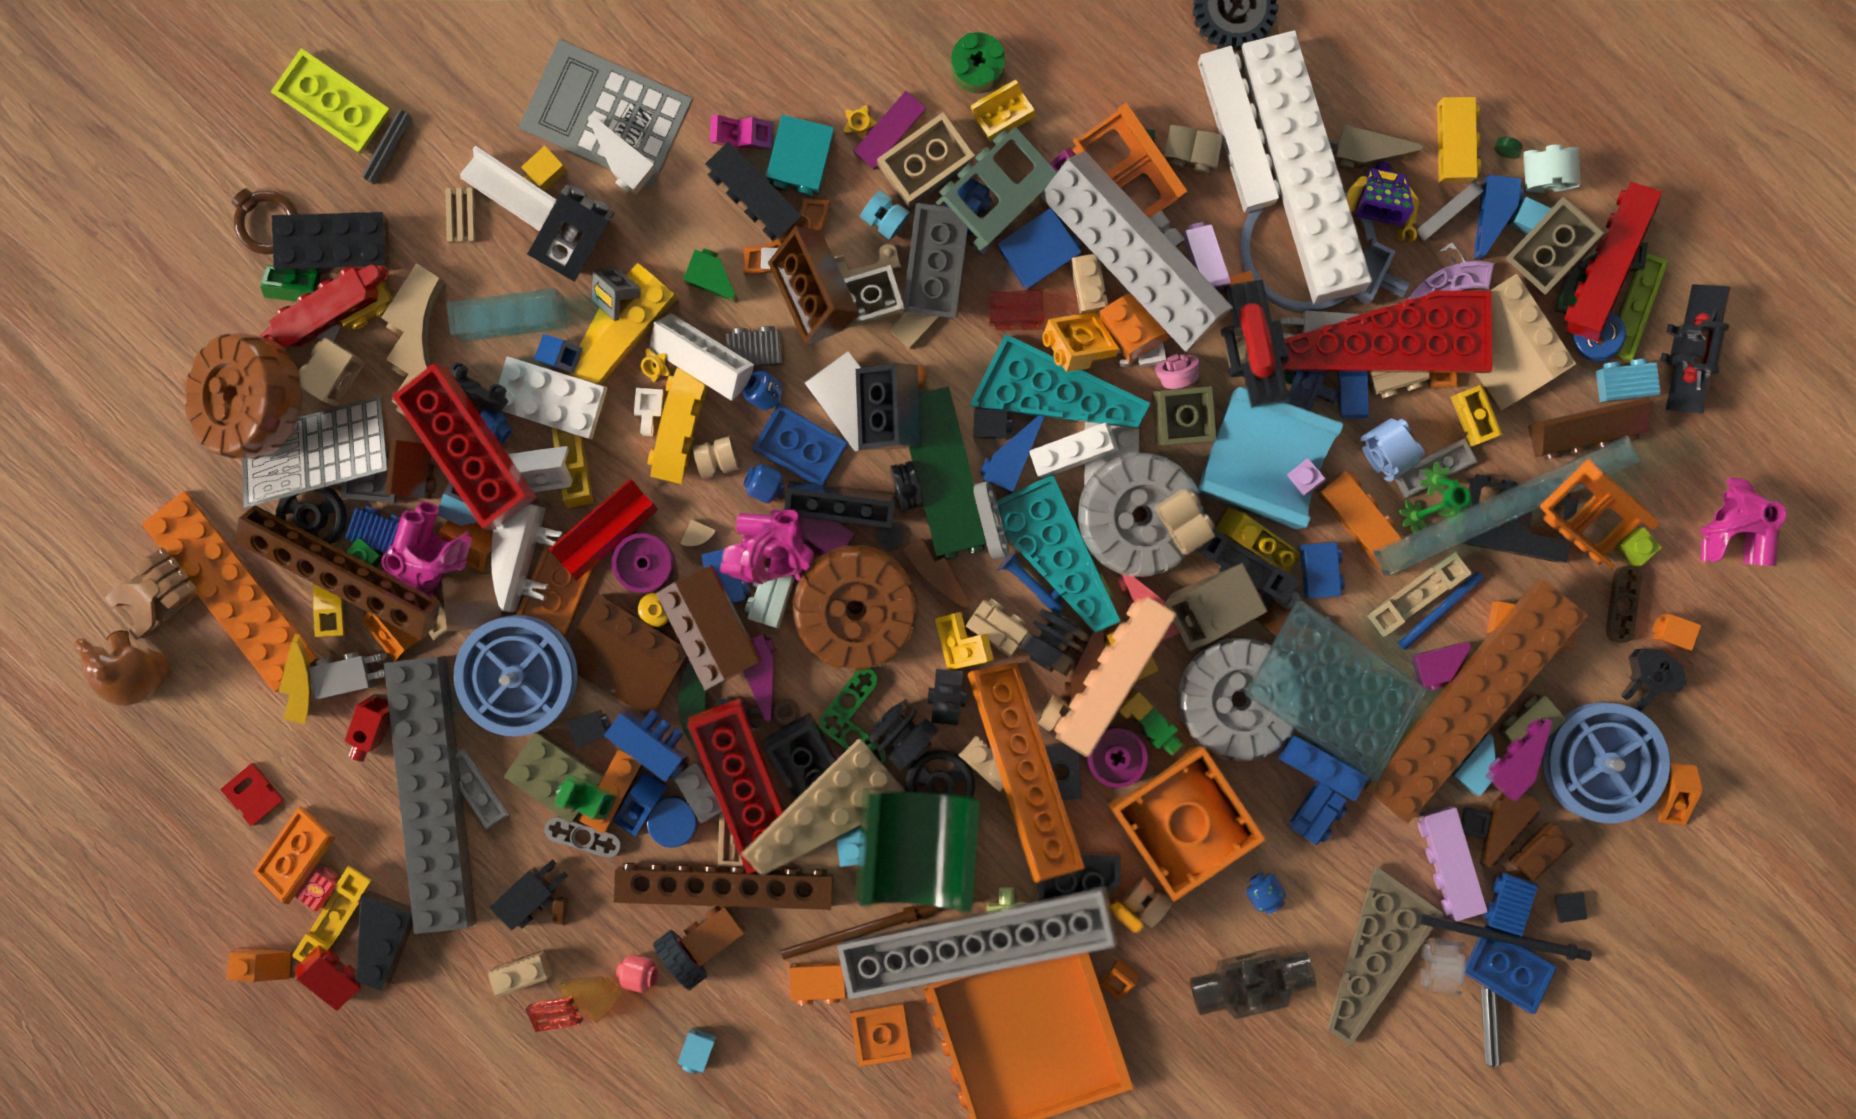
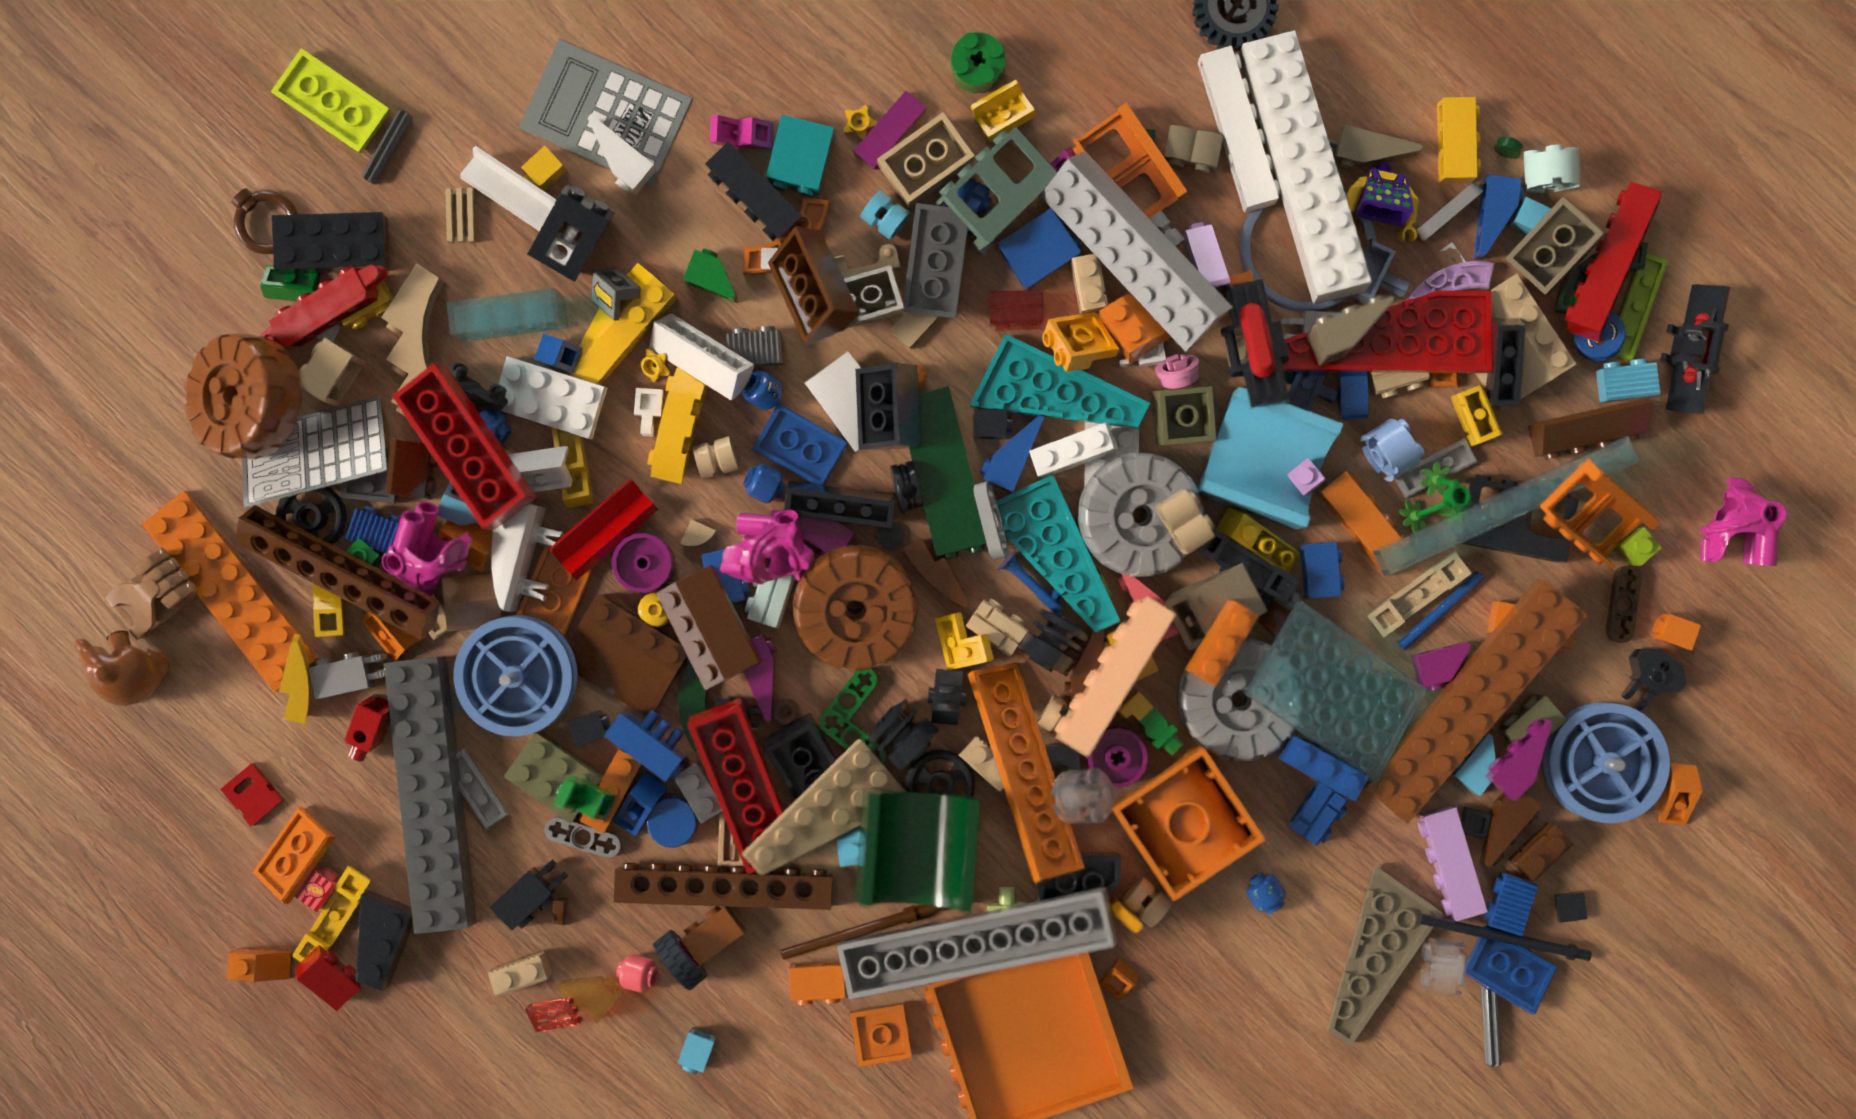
clear smoke brick [1190,948,1316,1019] -> none
none -> clear brick [1052,768,1118,825]
none -> orange brick [1184,600,1258,687]
none -> dark tan slope [1307,295,1394,367]
none -> black brick [1486,319,1526,406]

